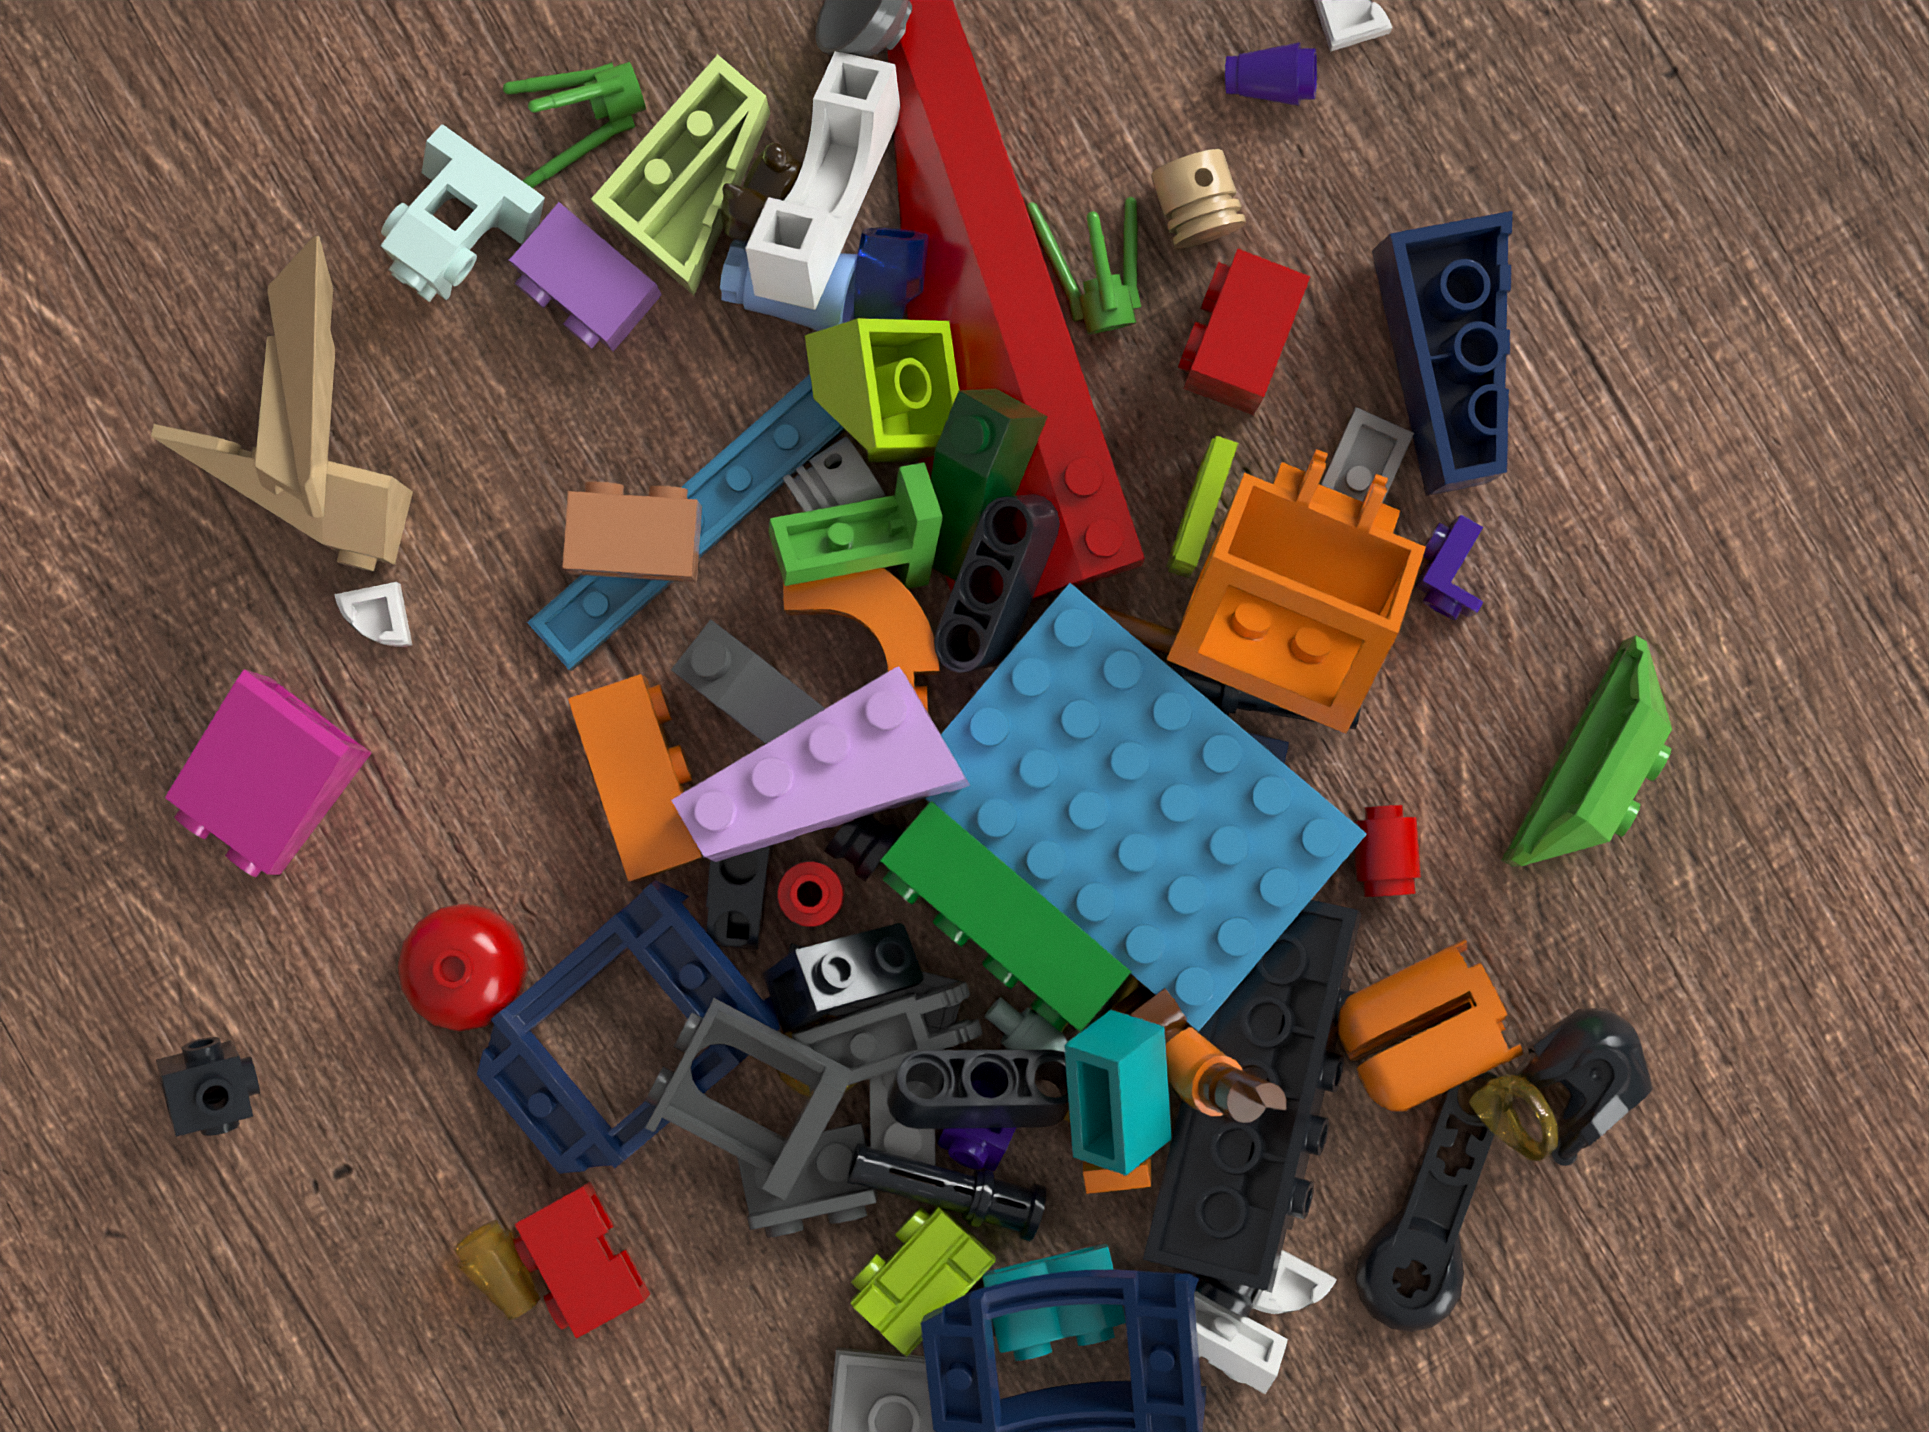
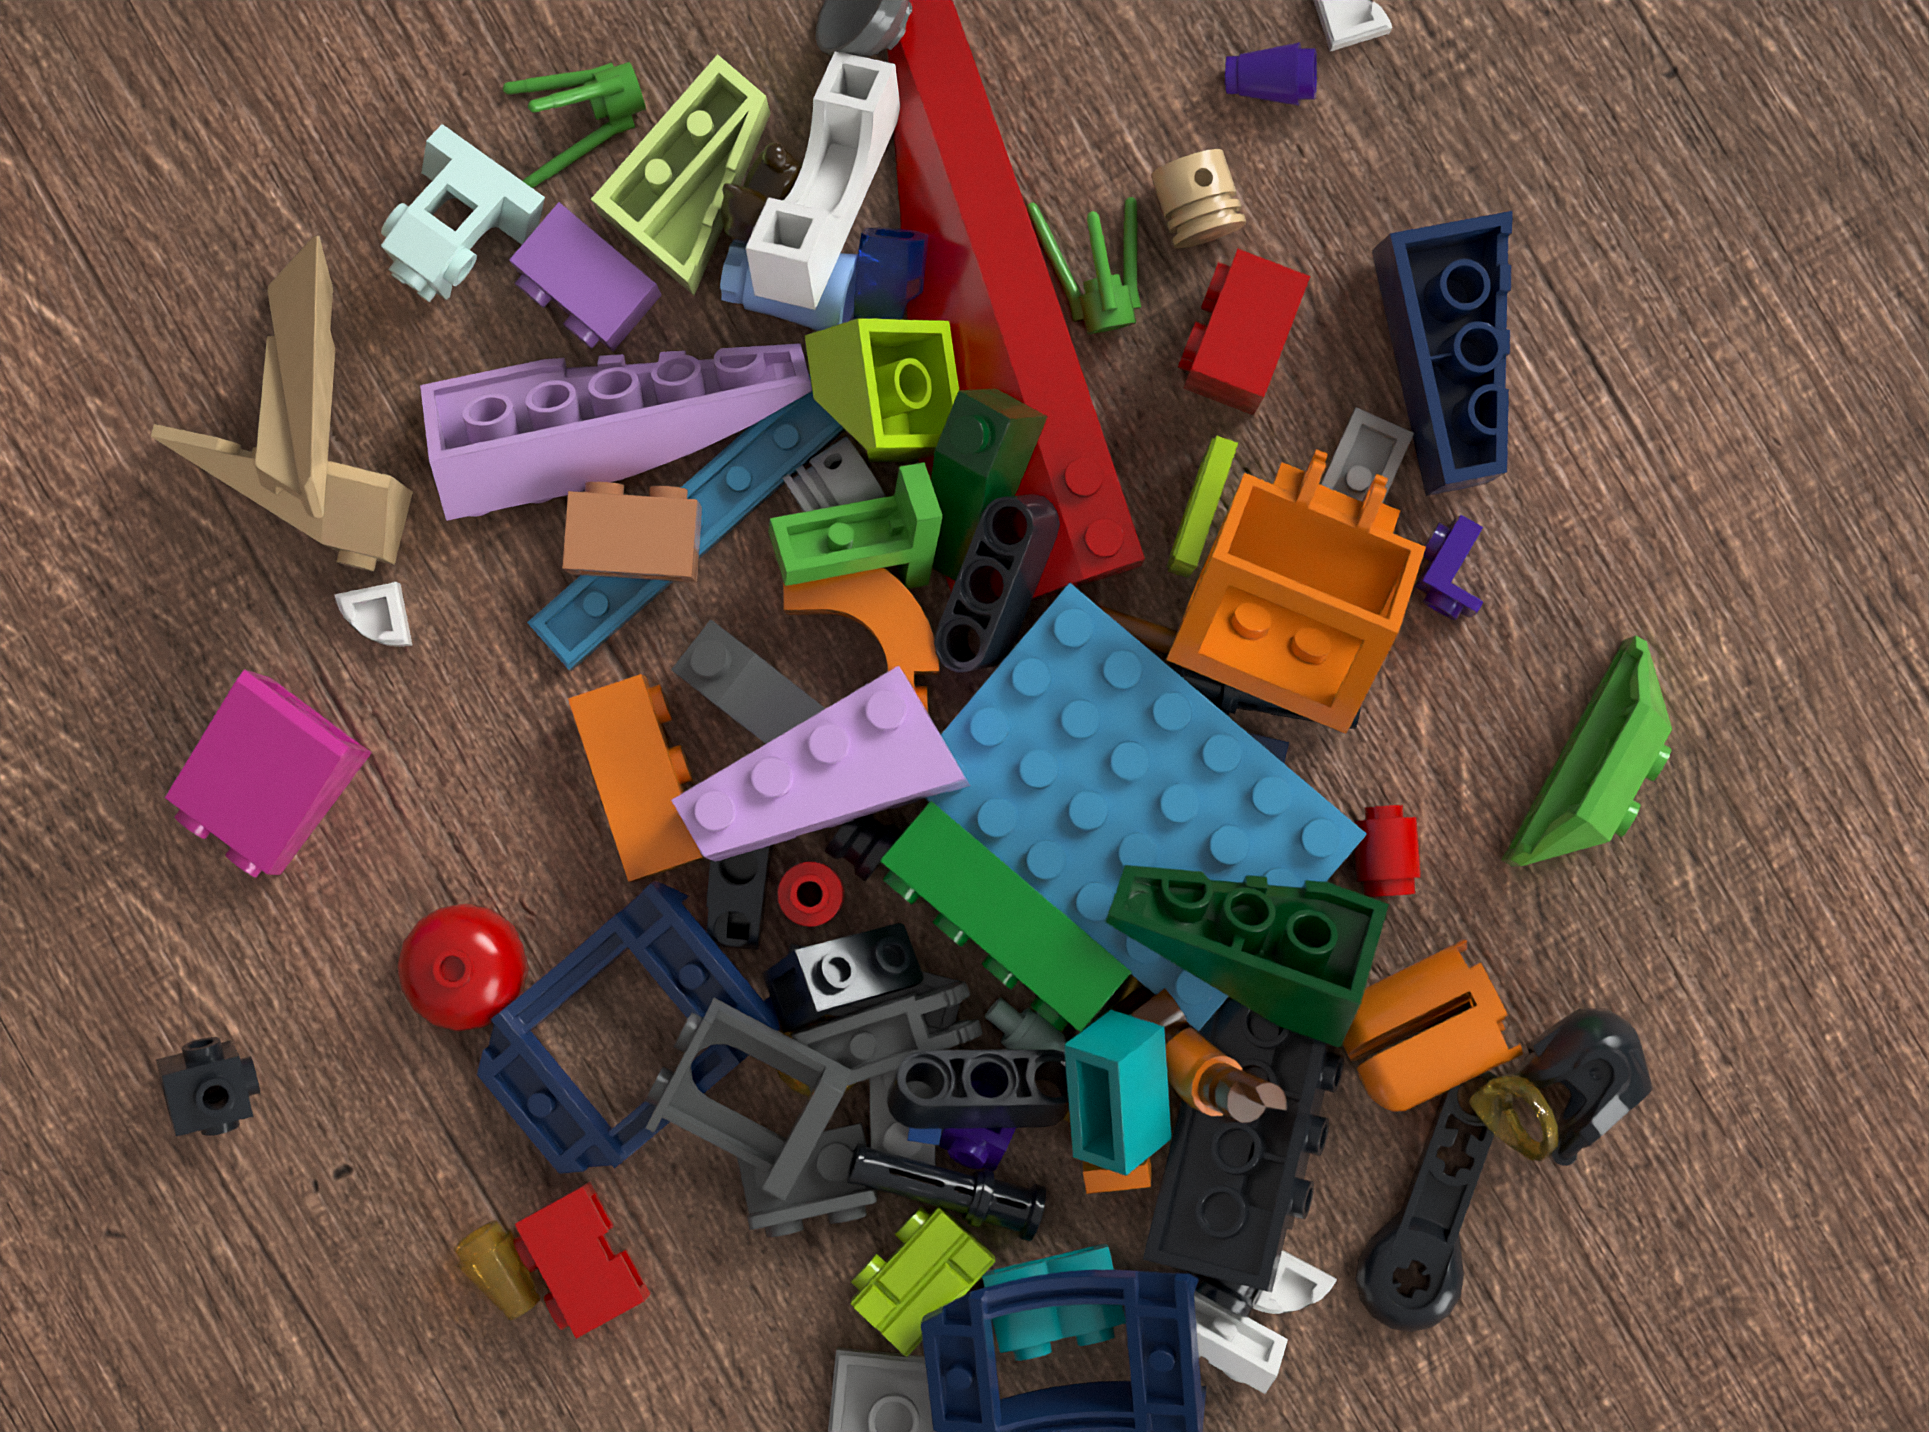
none -> lavender wedge [420,343,812,521]
none -> blue piece [907,1128,942,1145]
none -> dark green wedge [1105,865,1389,1048]

